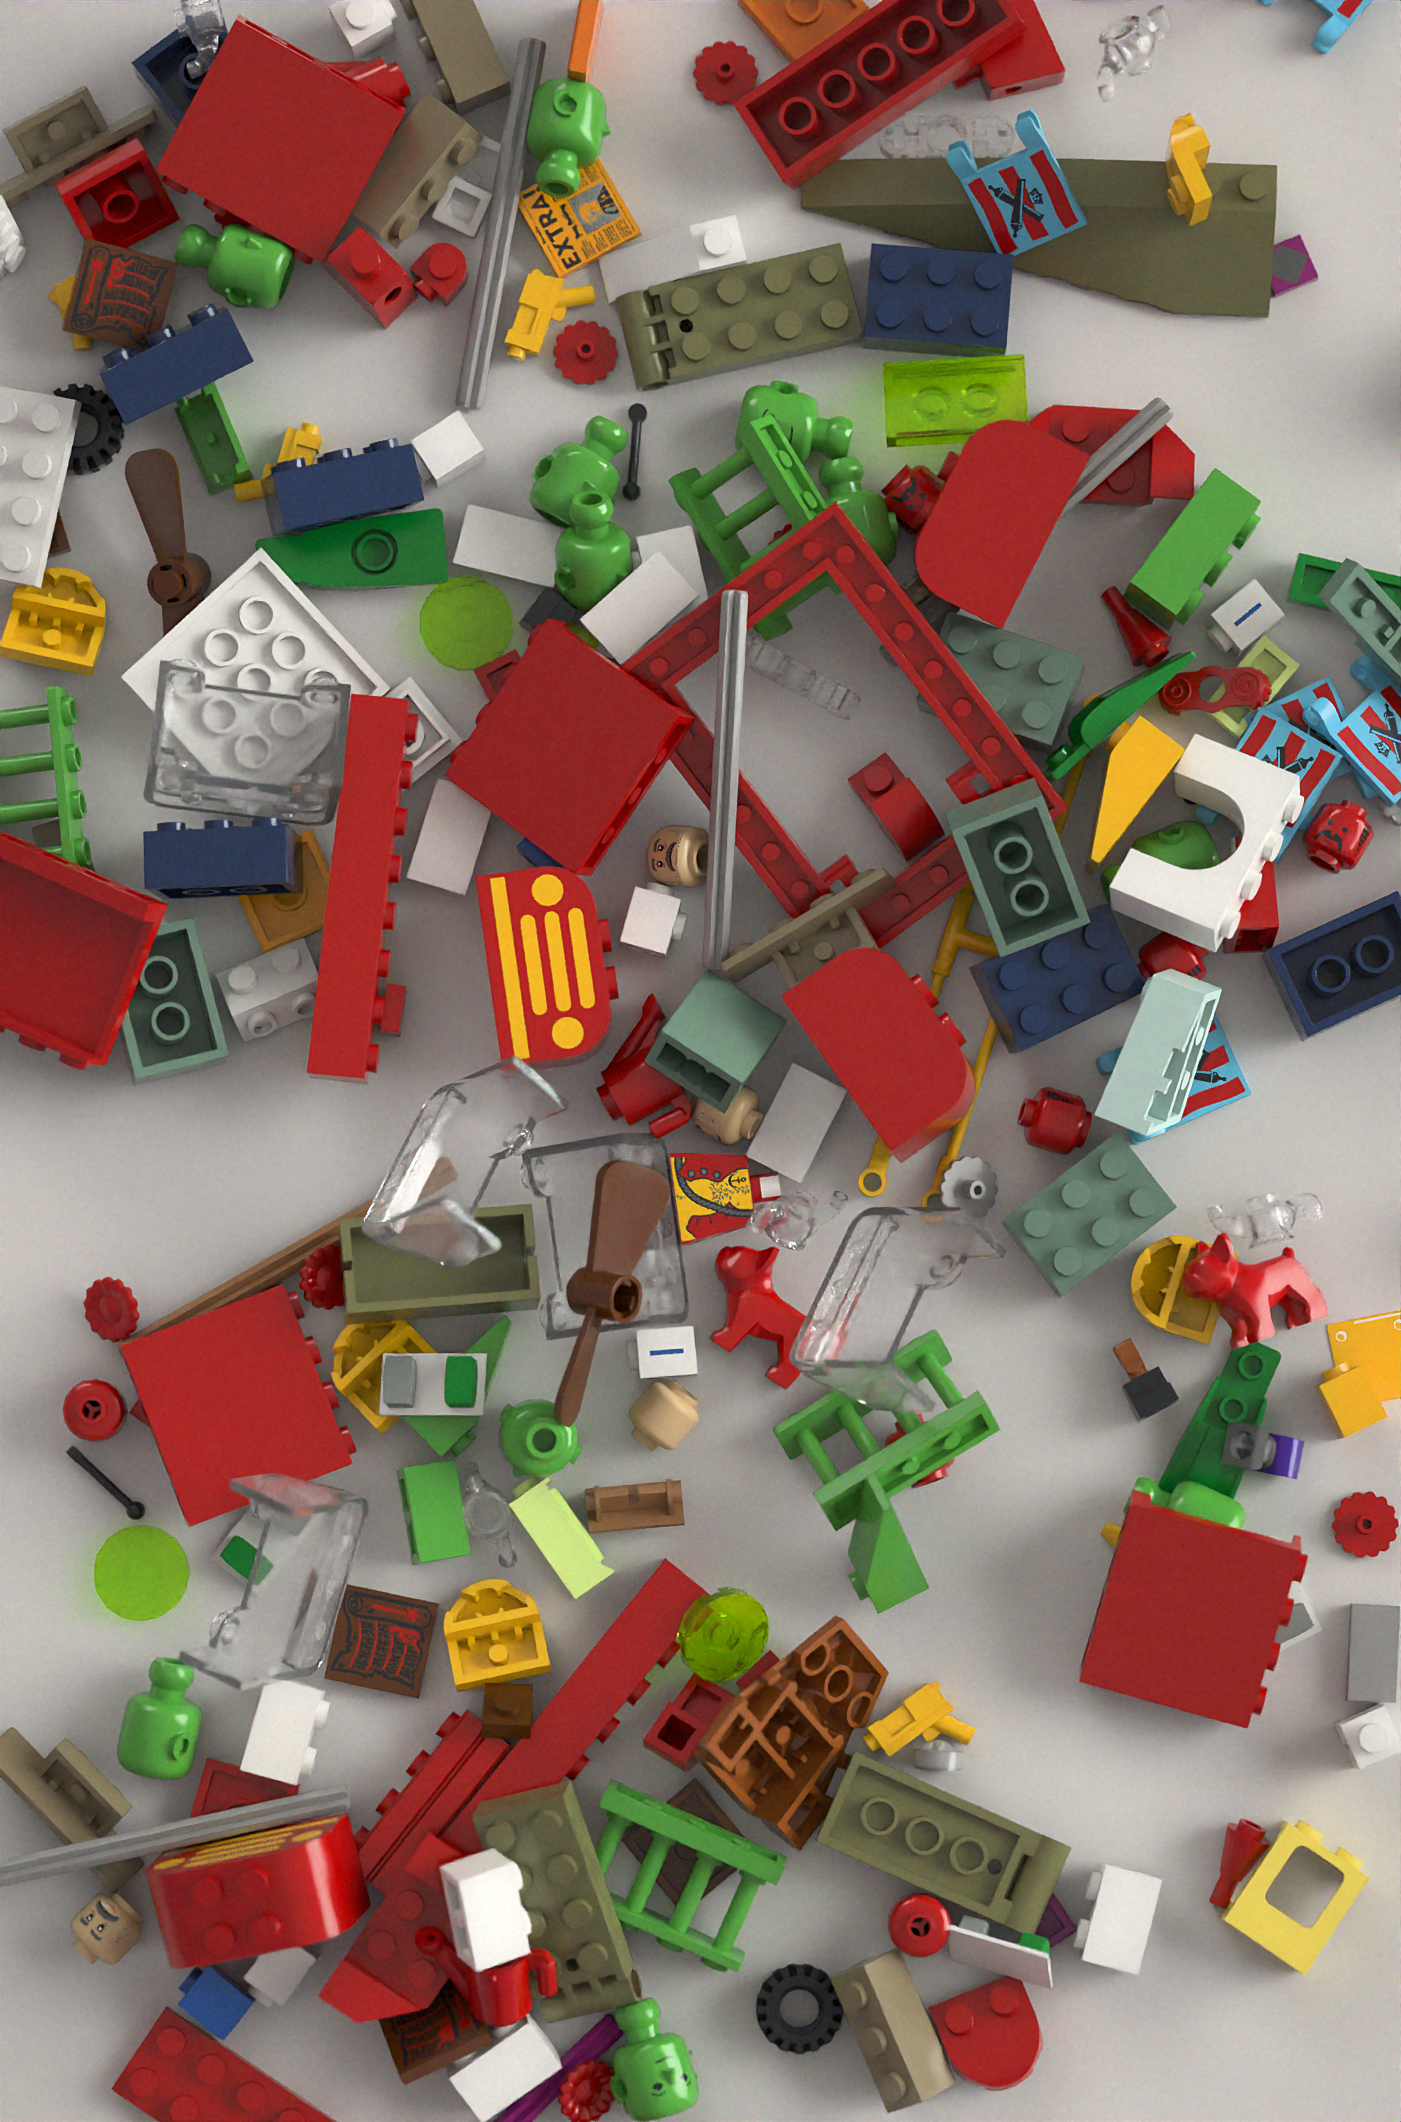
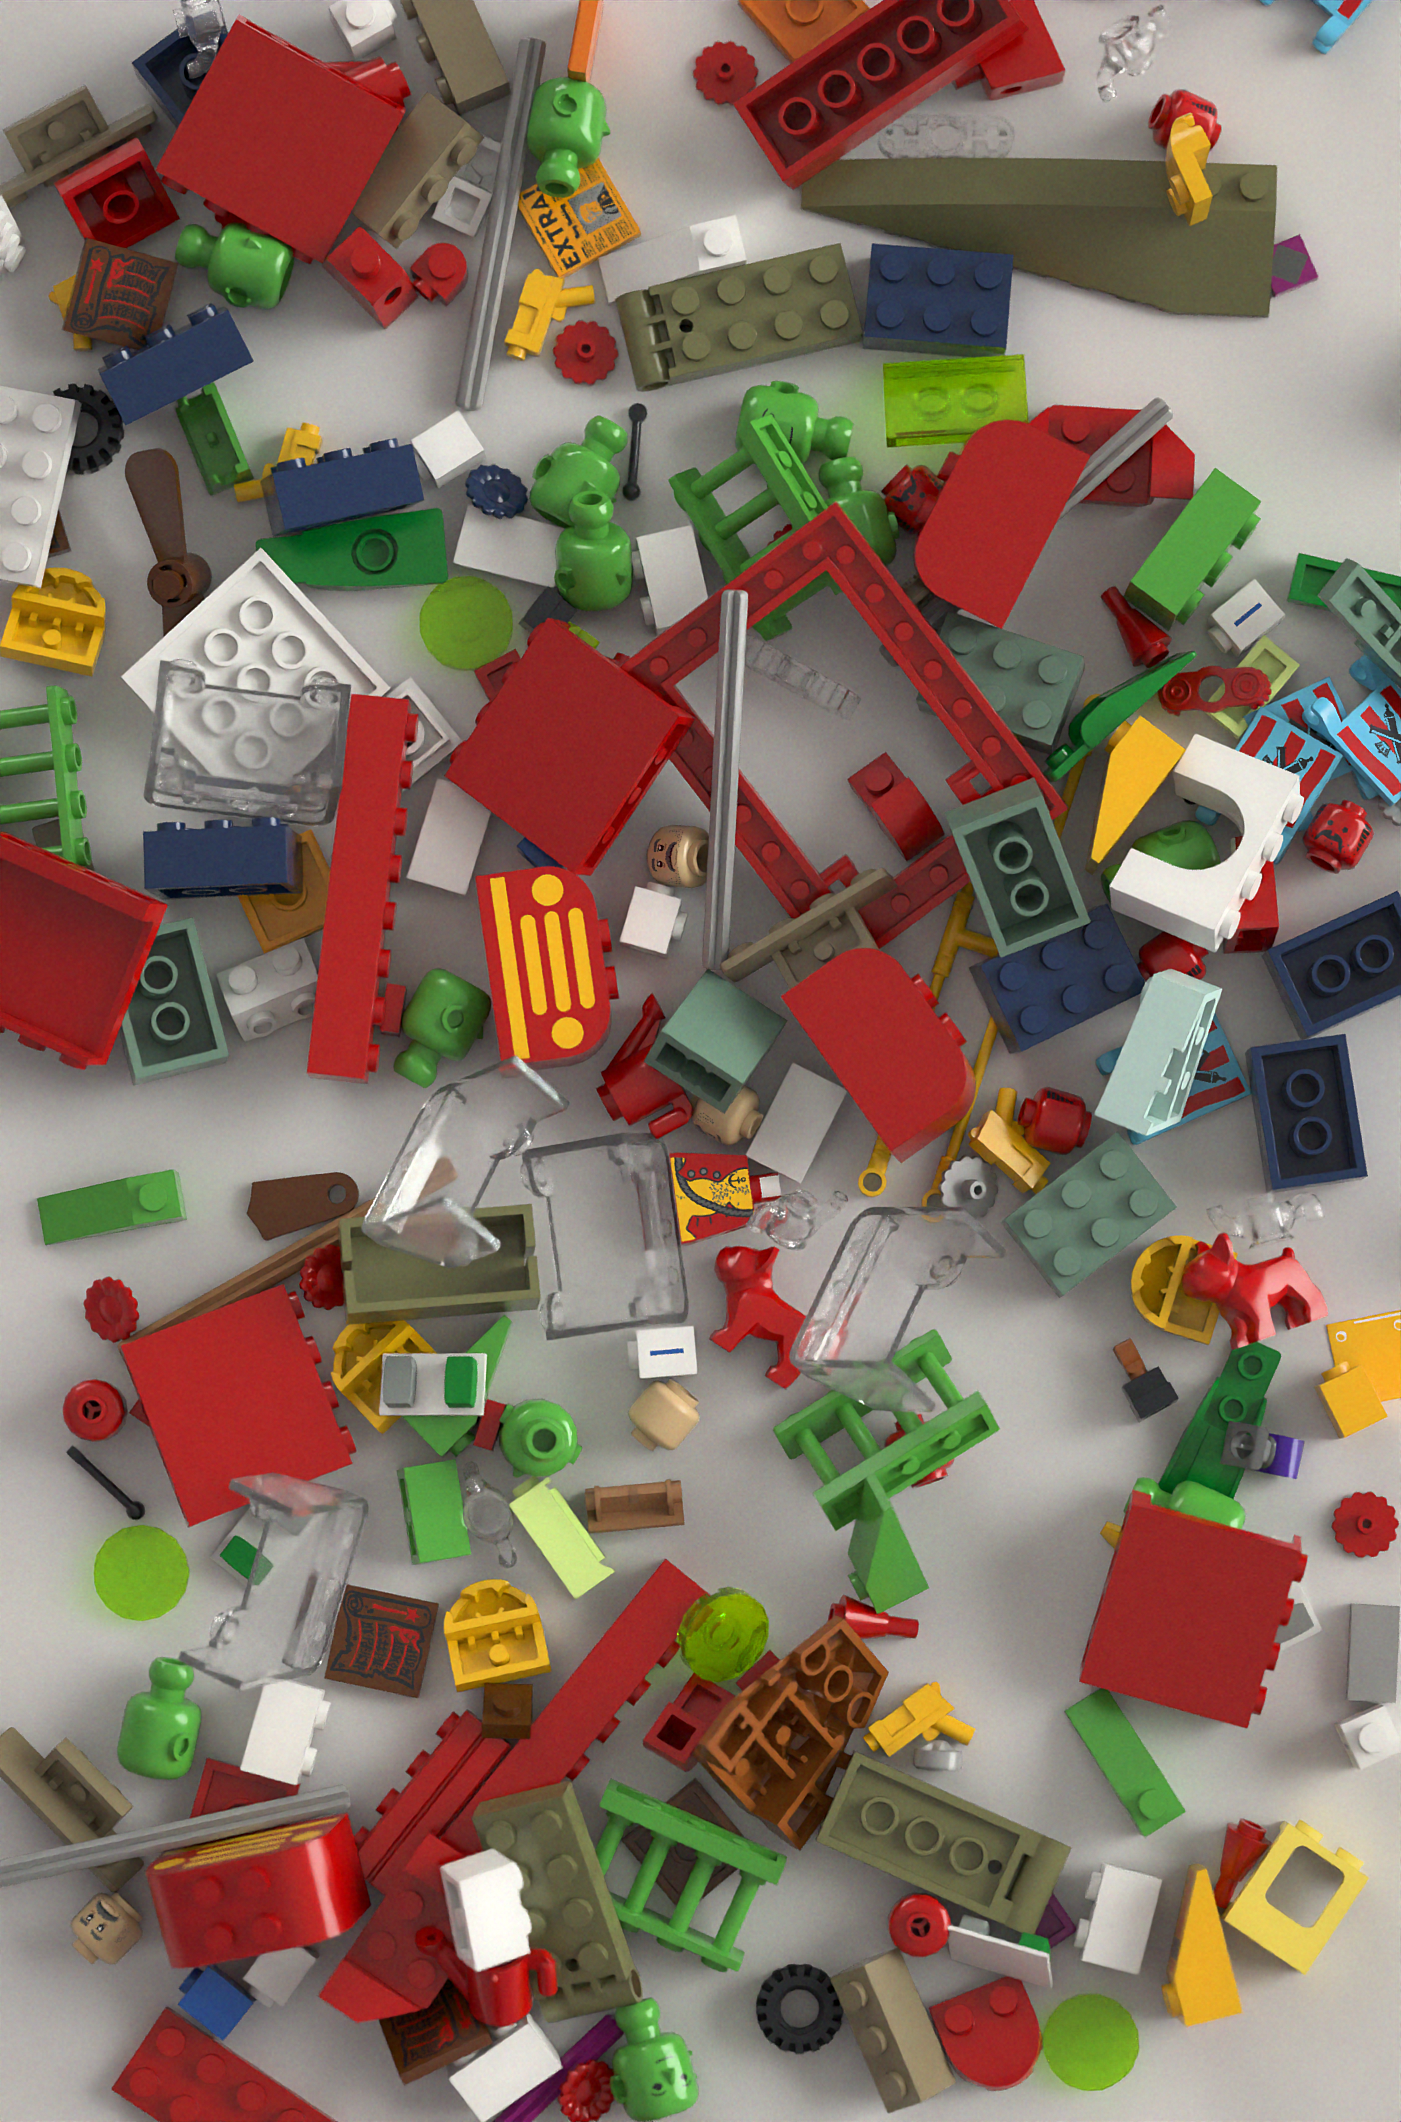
reddish brown piece [554,1160,670,1427] -> none
white piece [580,550,699,665] -> none
flag [947,110,1087,256] -> none
none -> bright green slope [37,1169,187,1245]
none -> reddish brown piece [247,1172,359,1241]
none -> bright green piece [393,968,491,1088]
none -> dark blue piece [465,464,529,519]
none -> red tile [473,1399,506,1451]
none -> red cone [828,1595,919,1640]
none -> yellow piece [968,1087,1051,1194]
none -> clear neon green tile [1042,1993,1139,2091]
none -> bright green slope [1064,1688,1186,1837]
none -> red head [1148,89,1222,151]
none -> yellow slope [1161,1863,1243,2027]
none -> dark blue brick [1245,1034,1368,1194]

